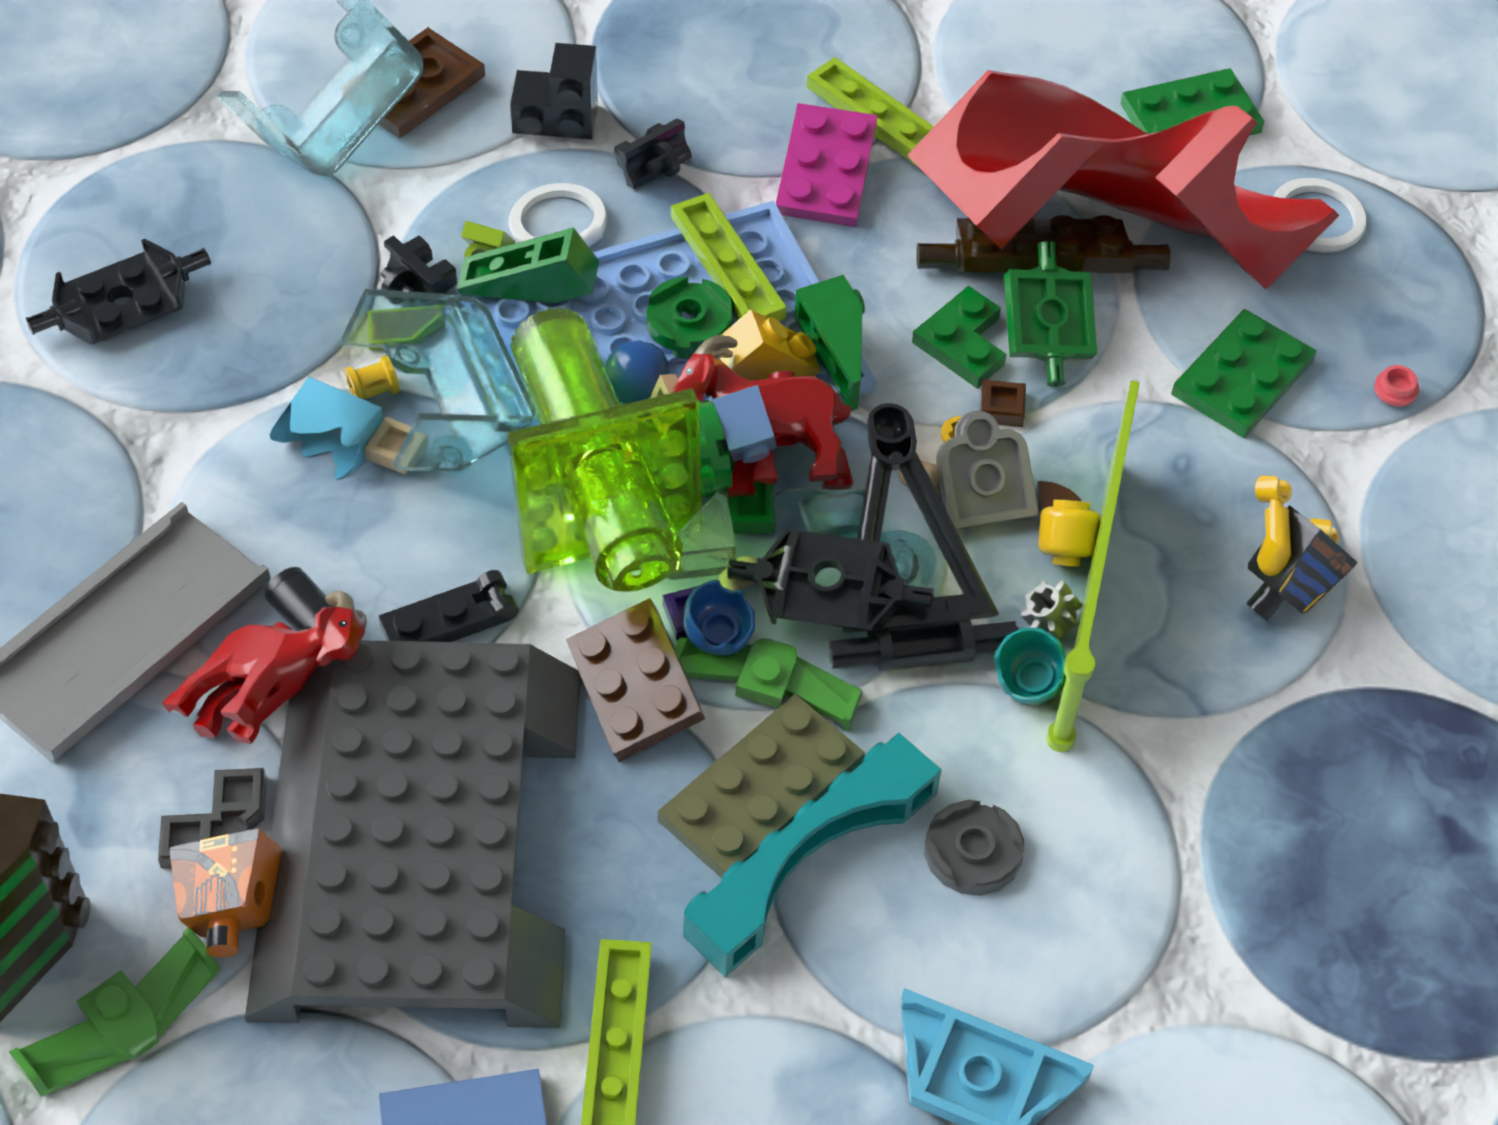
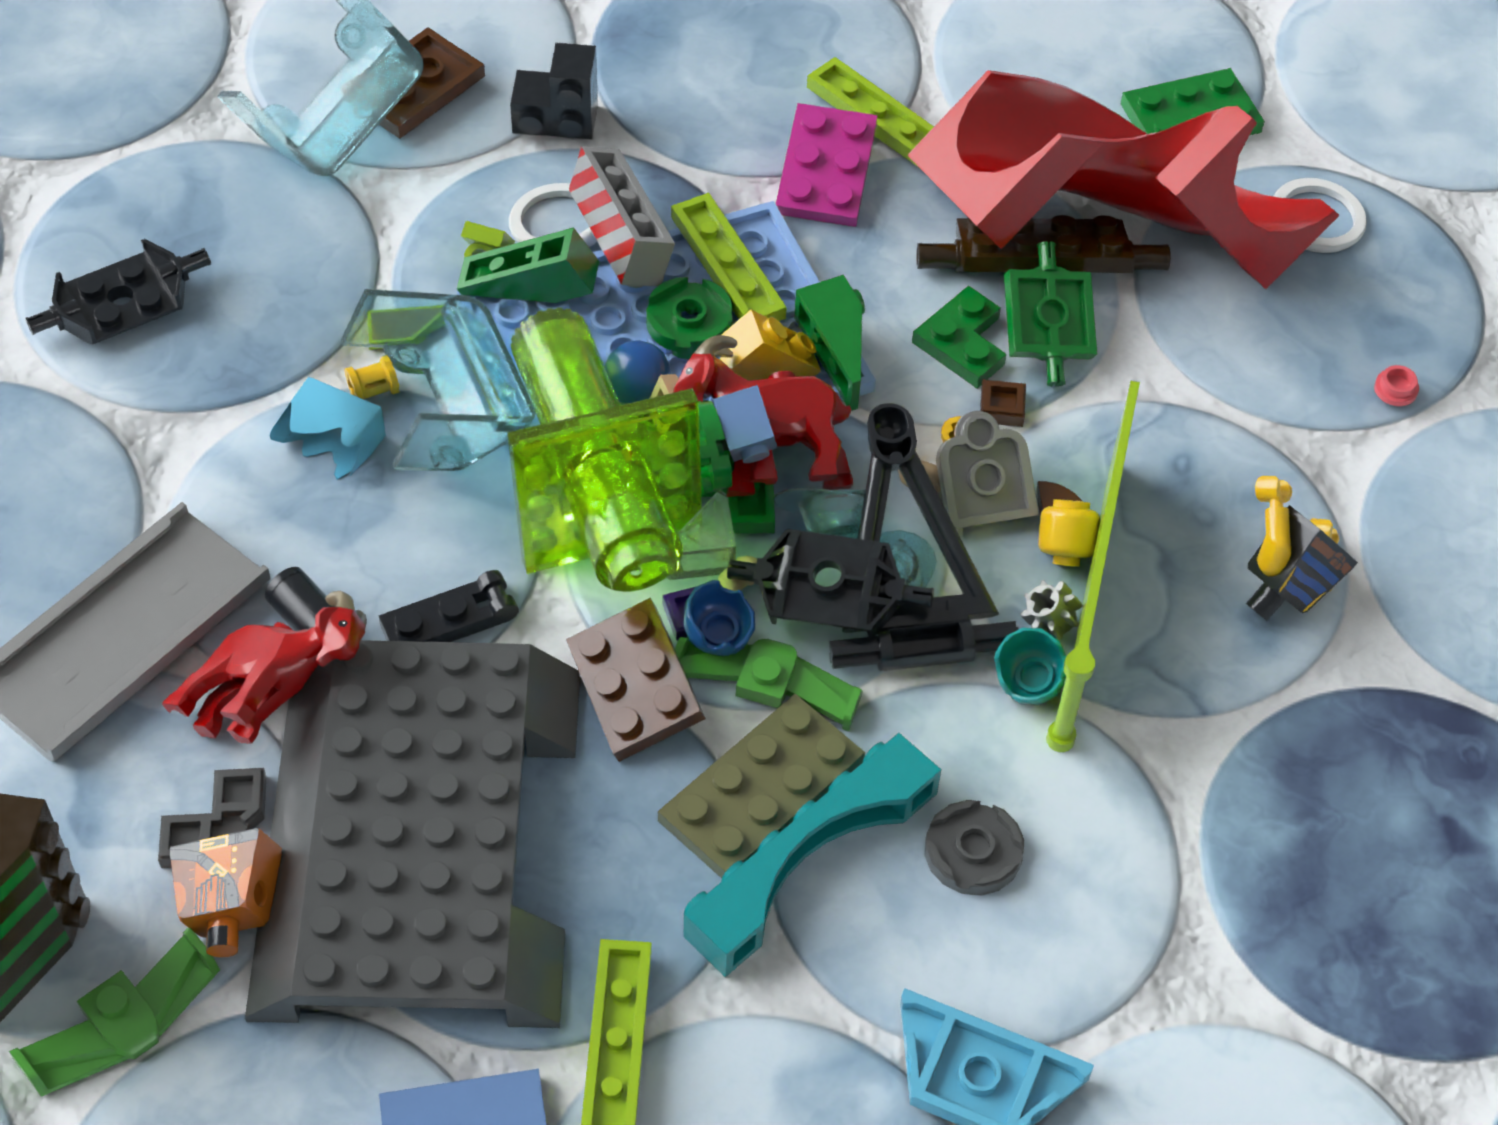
tan plate [364,417,427,475] -> none
black hips [381,235,458,303] -> none
black hips [614,118,692,189] -> none
green plate [1171,308,1317,438] -> none
none -> light grey brick [569,146,675,288]

